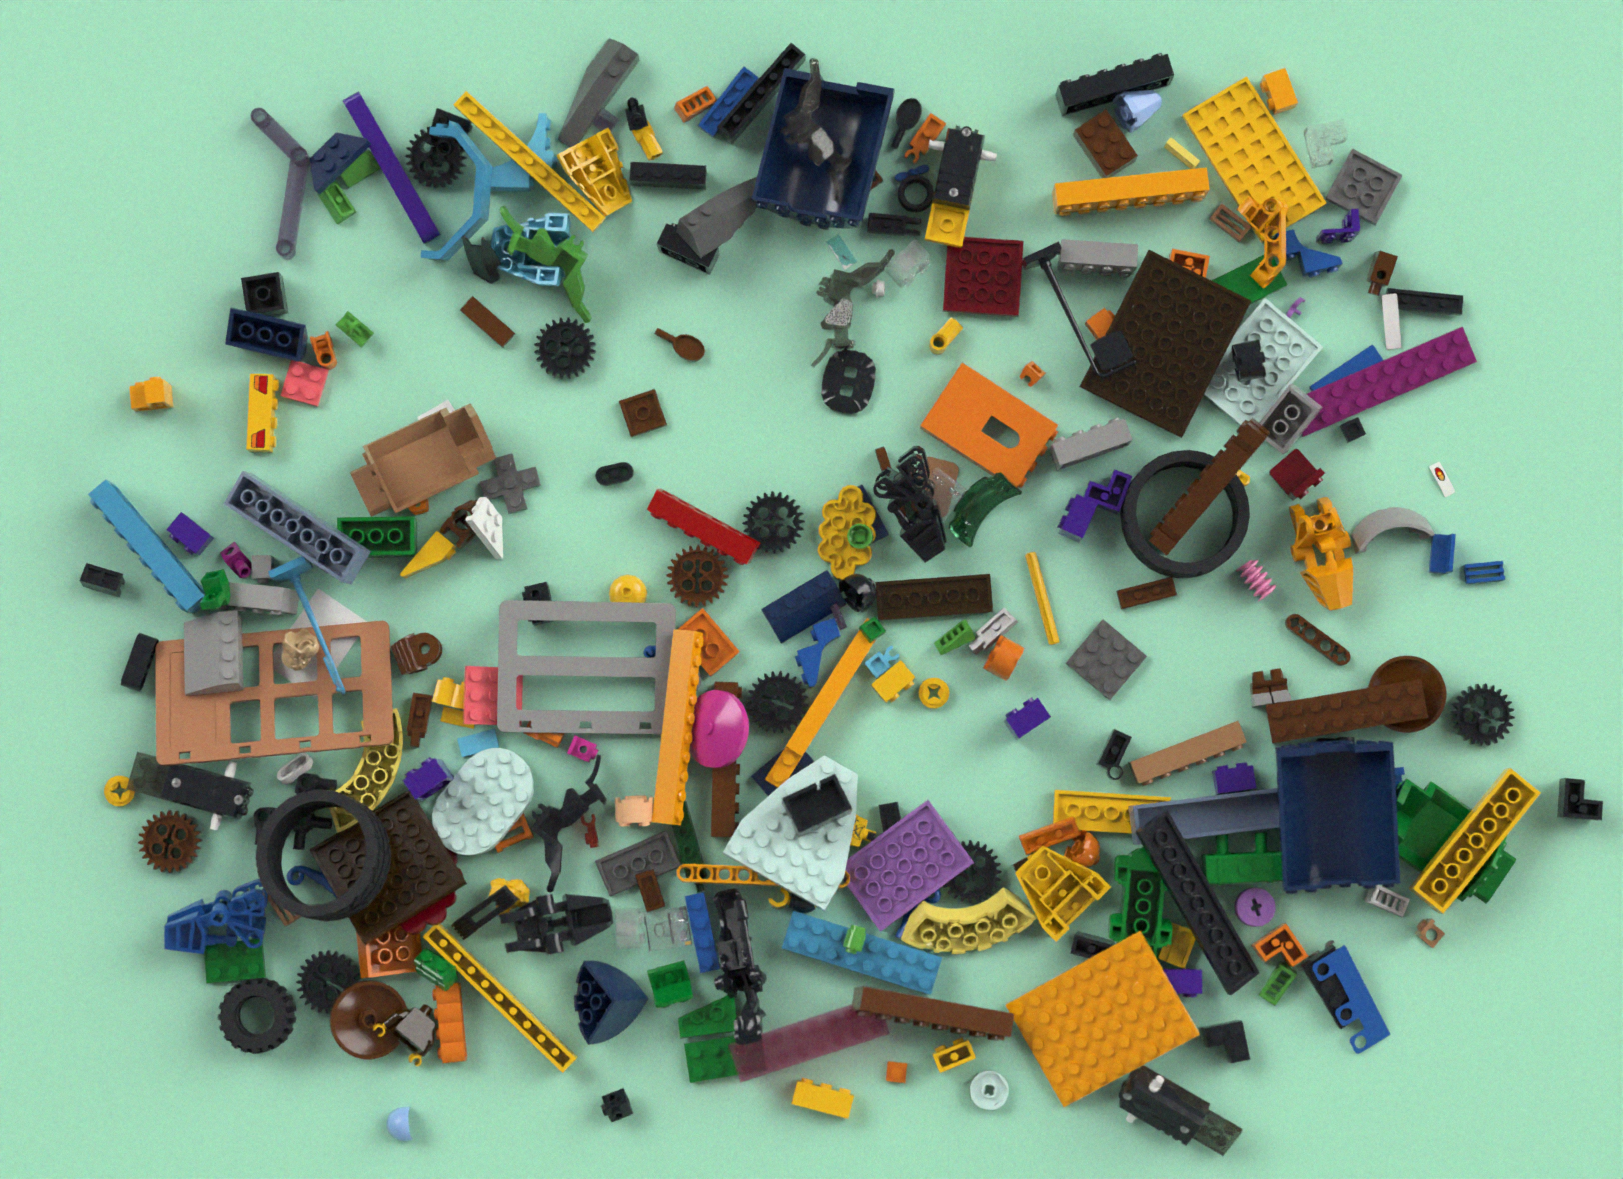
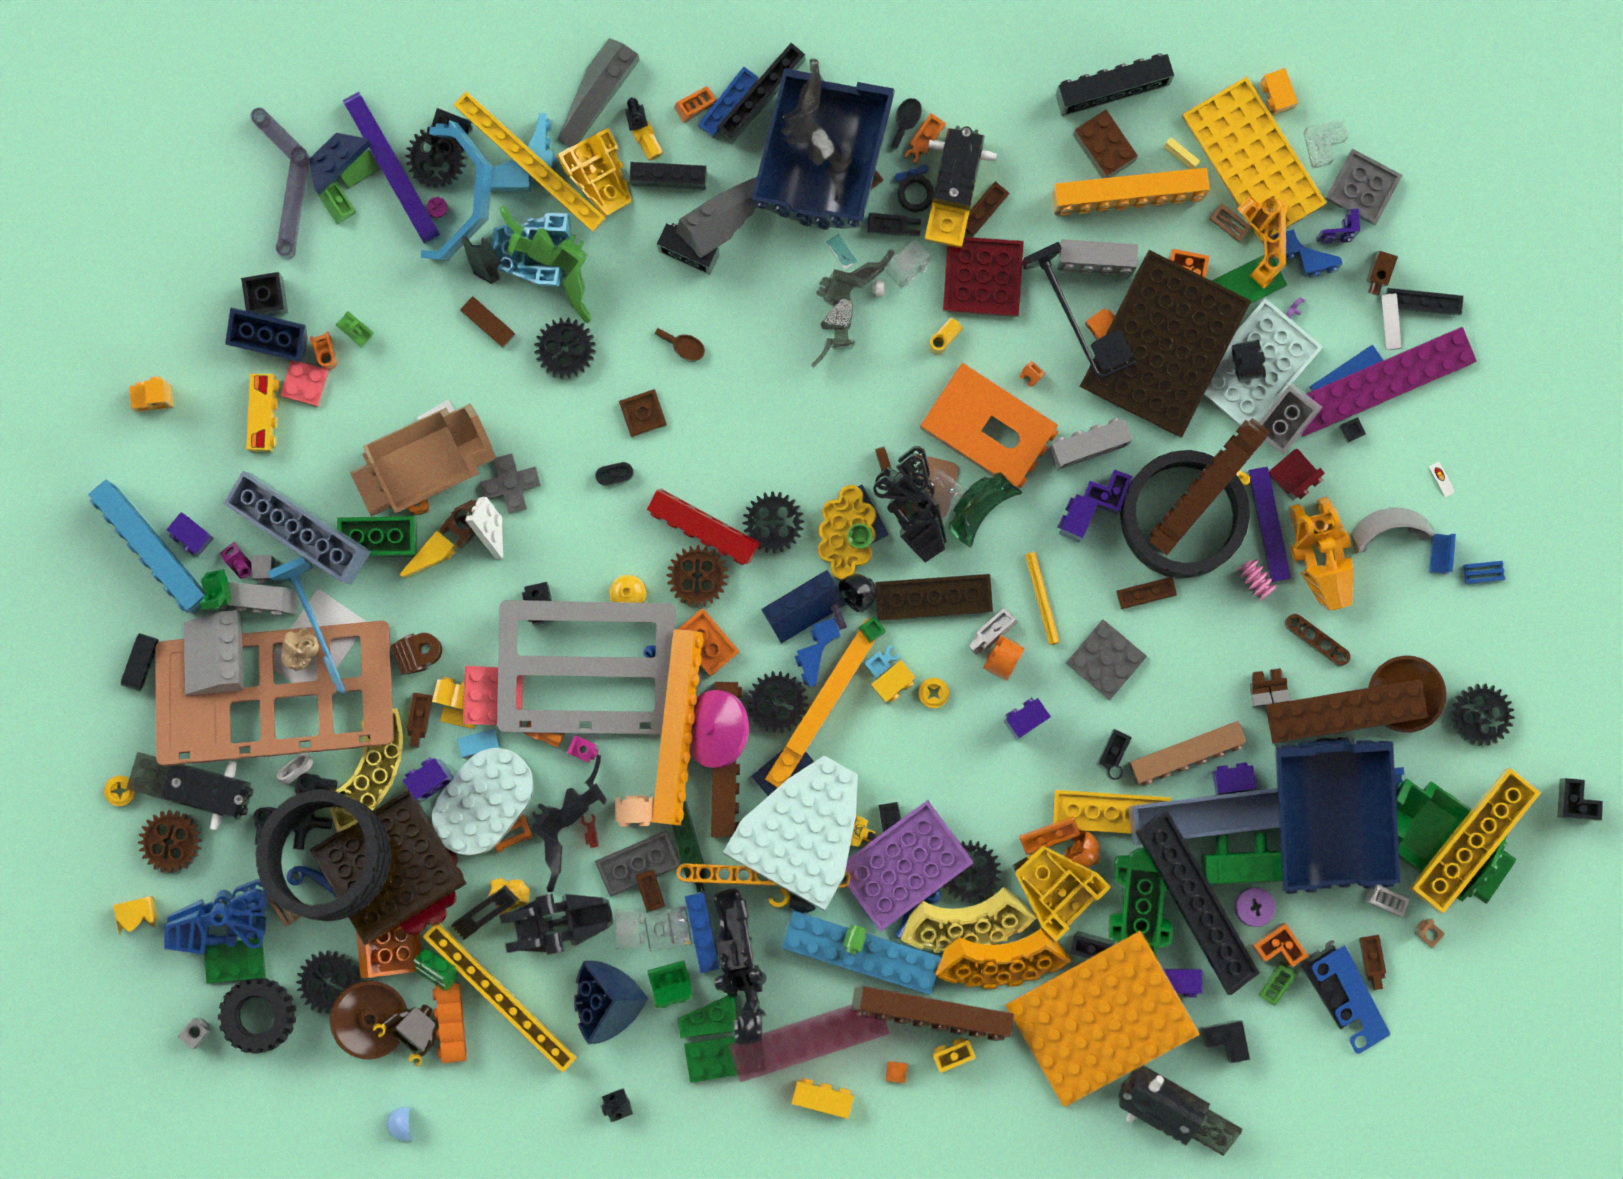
black hinge [79,563,125,597] -> none
tile [592,108,619,131] -> none
black piece [782,774,852,838] -> none
black piece [821,349,876,414] -> none
bright green slope [934,619,975,655] -> none
light aqua plate [970,1070,1009,1110] -> none
light blue cone [1113,90,1162,133] -> none
yellow plate [1157,923,1196,969] -> none
none -> yellow piece [113,896,160,935]
none -> light grey brick [178,1018,211,1049]
none -> magenta piece [427,197,449,220]
none -> light orange brick [935,928,1071,989]
none -> reddish brown tile [965,181,1010,237]
none -> dark purple tile [1248,466,1291,582]
none -> reddish brown hinge [1359,935,1386,990]

